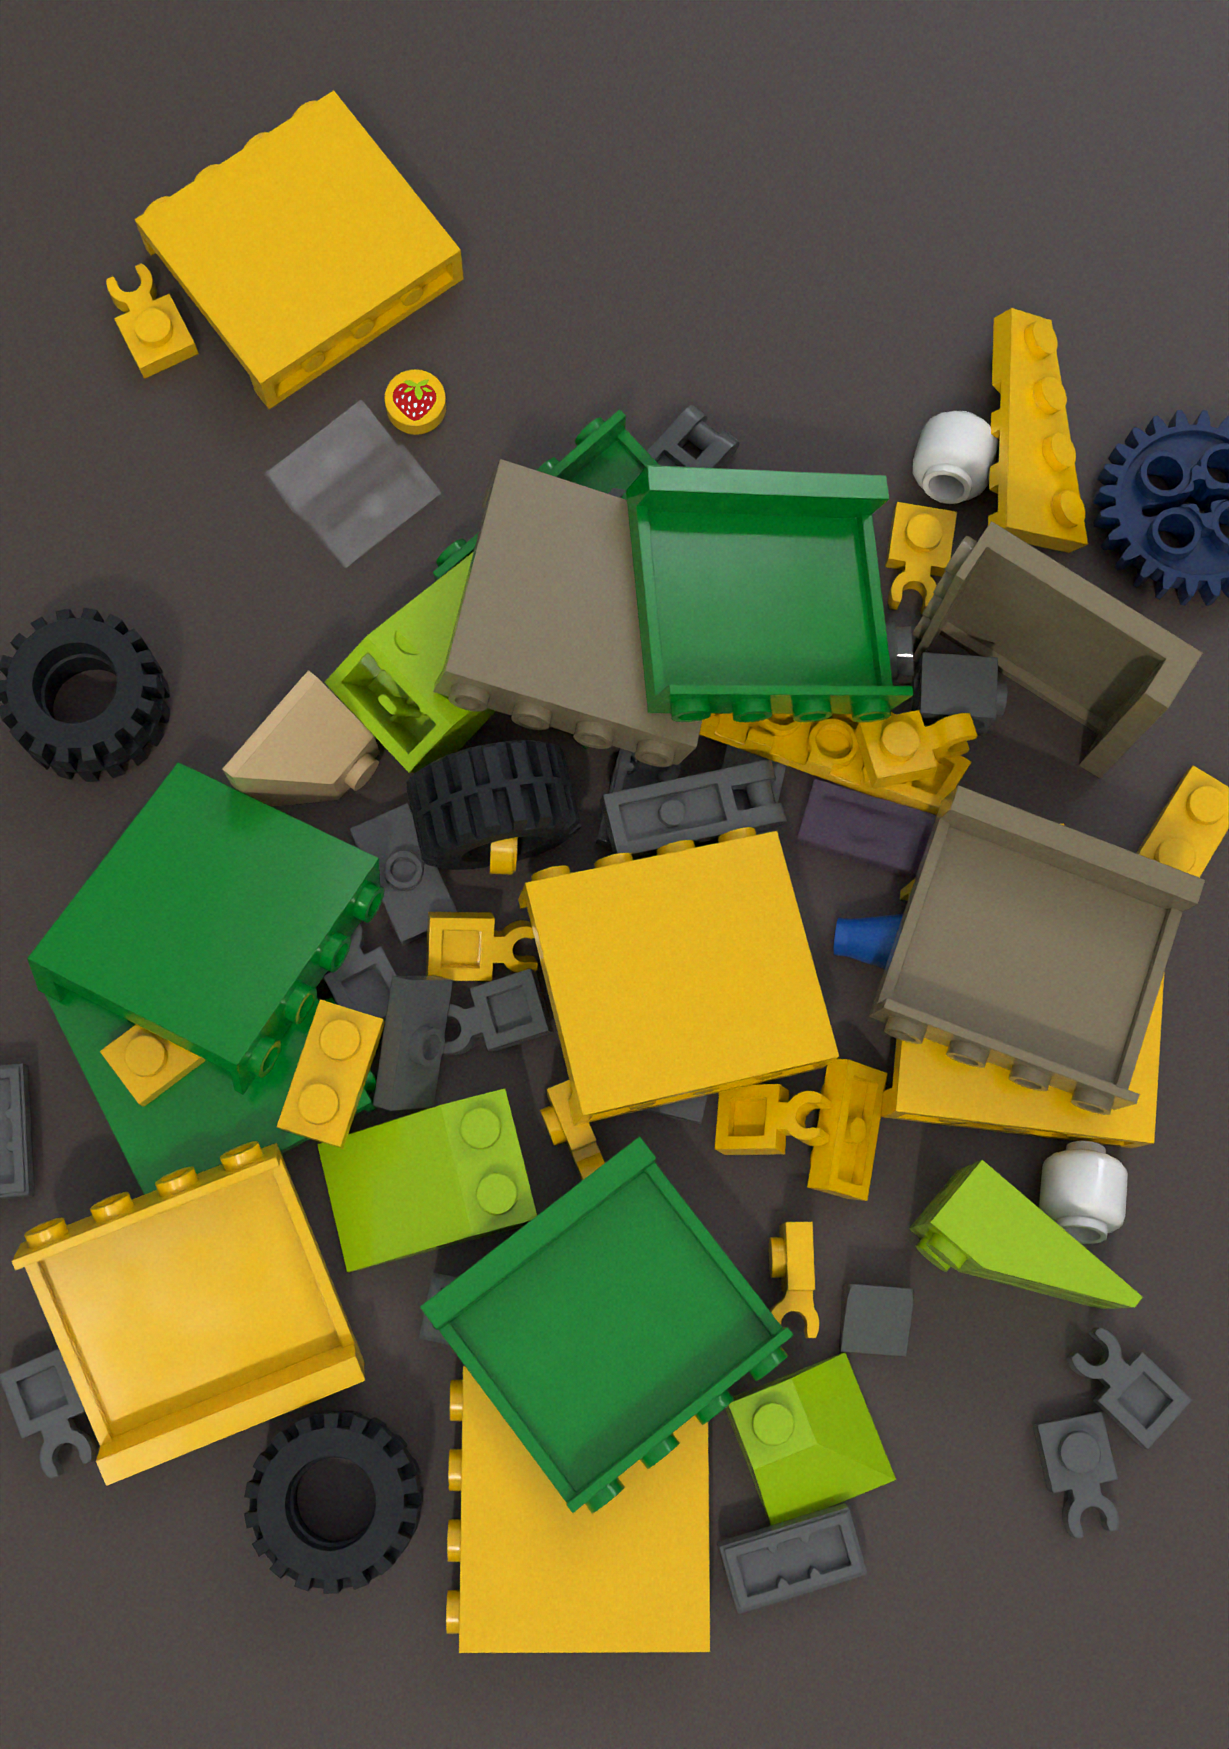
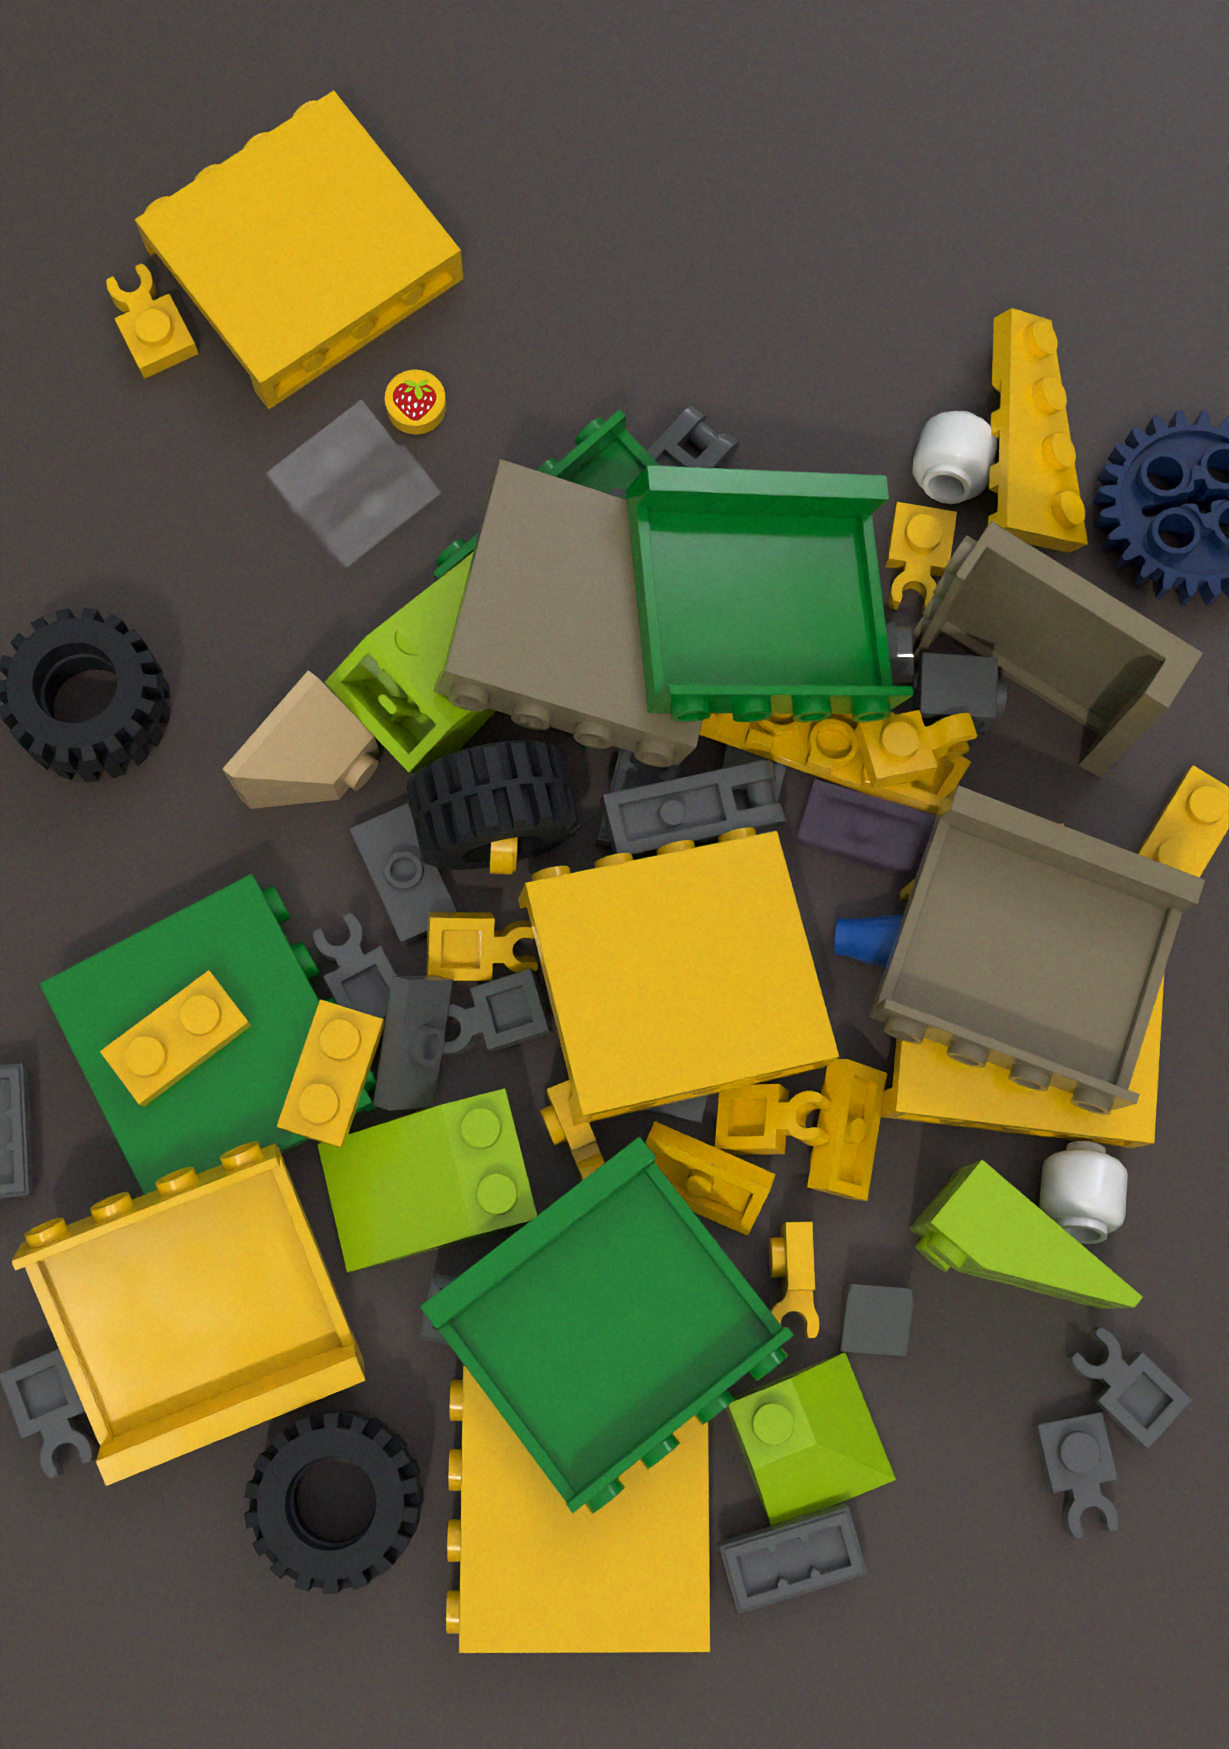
green panel [27,762,385,1095] -> none
none -> yellow plate [645,1121,776,1236]

